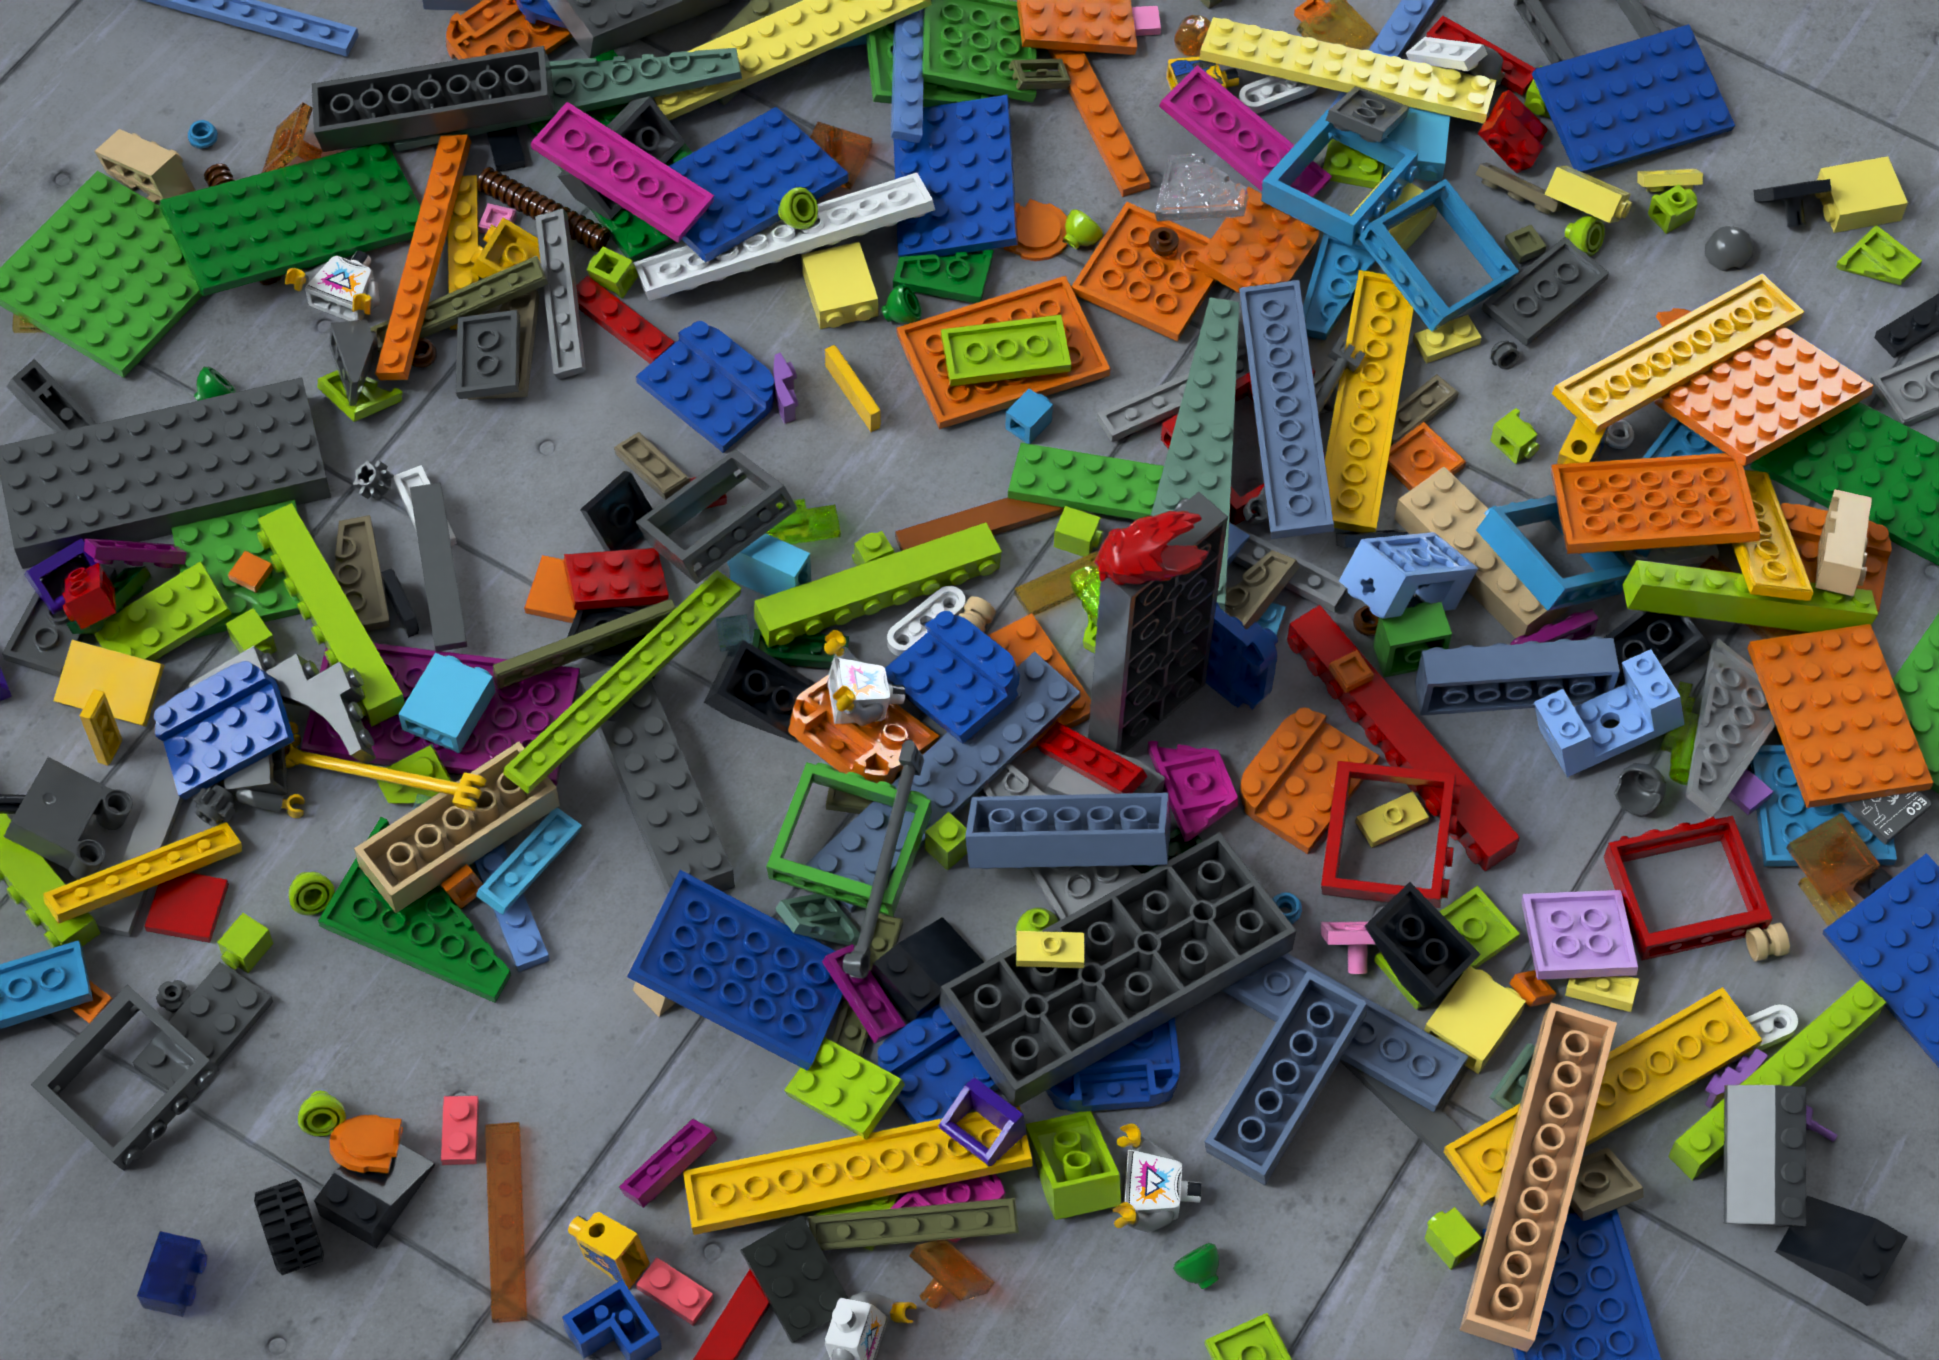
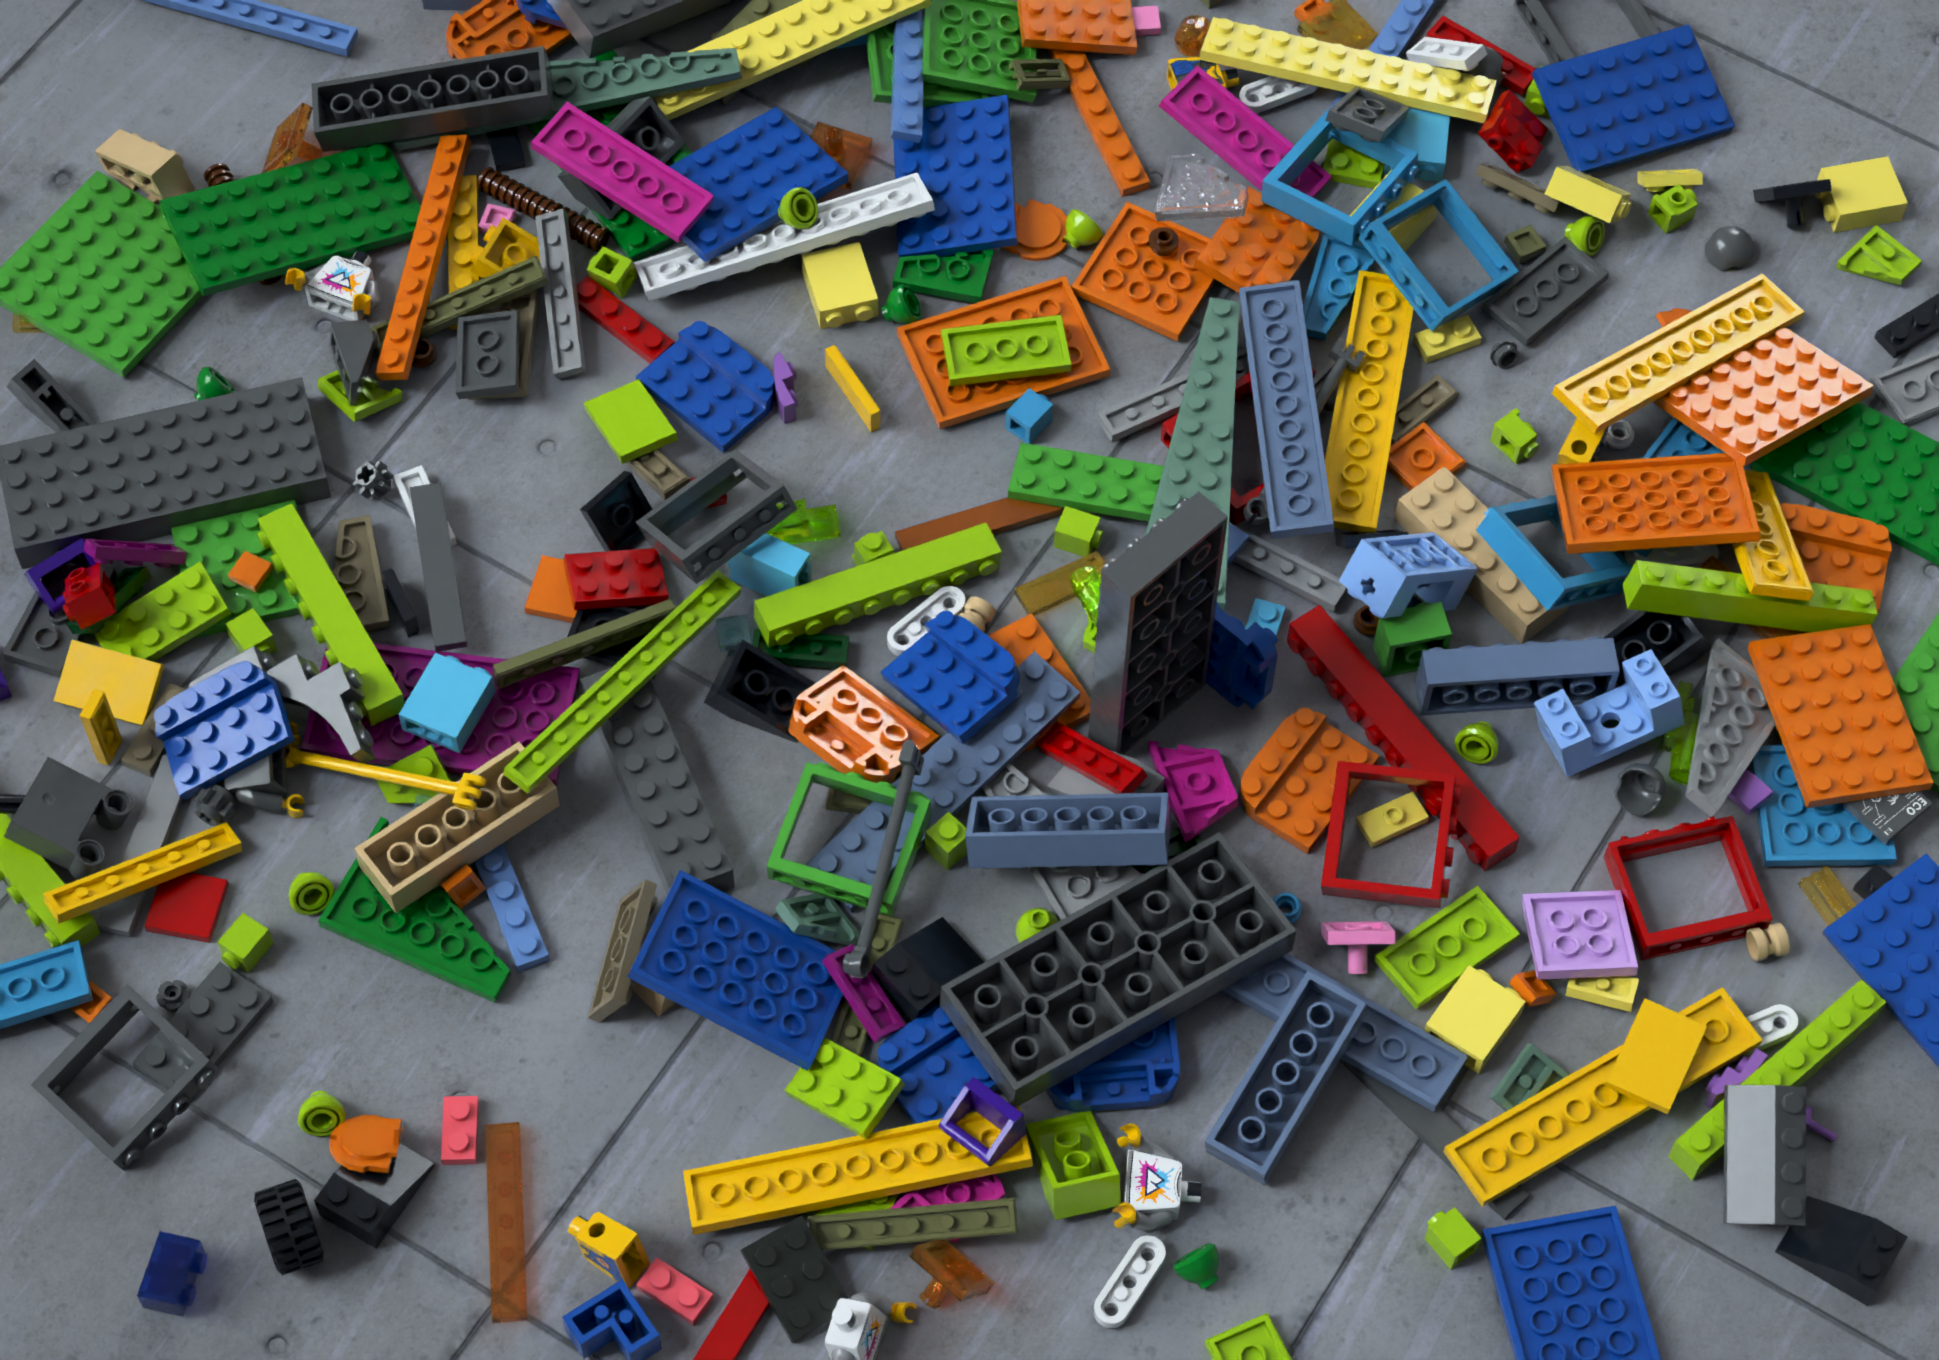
dark azure plate [188,120,218,148] -> none
medium azure plate [476,808,582,915] -> none
magenta plate [619,1118,717,1208] -> none
torso [824,630,905,726] -> none
light yellow plate [1016,931,1084,968] -> none
red head [1094,511,1209,585] -> none
dark tan wing [1224,550,1300,629] -> none
orange tile [1329,650,1374,693] -> none
black slope [1364,882,1481,1008] -> none
light nougat brick [1460,1002,1617,1352] -> none
magenta plate [1510,609,1599,645] -> none
dark tan plate [1570,1147,1644,1221] -> none
clear orange tile [1786,813,1880,901] -> none
tan wedge [1815,489,1872,596] -> none
none -> dark tan plate [121,682,187,777]
none -> lime tile [584,379,678,464]
none -> dark tan plate [588,879,657,1023]
none -> white plate [1094,1235,1166,1328]
none -> lime brick [1454,721,1499,764]
none -> yellow tile [1605,998,1707,1115]

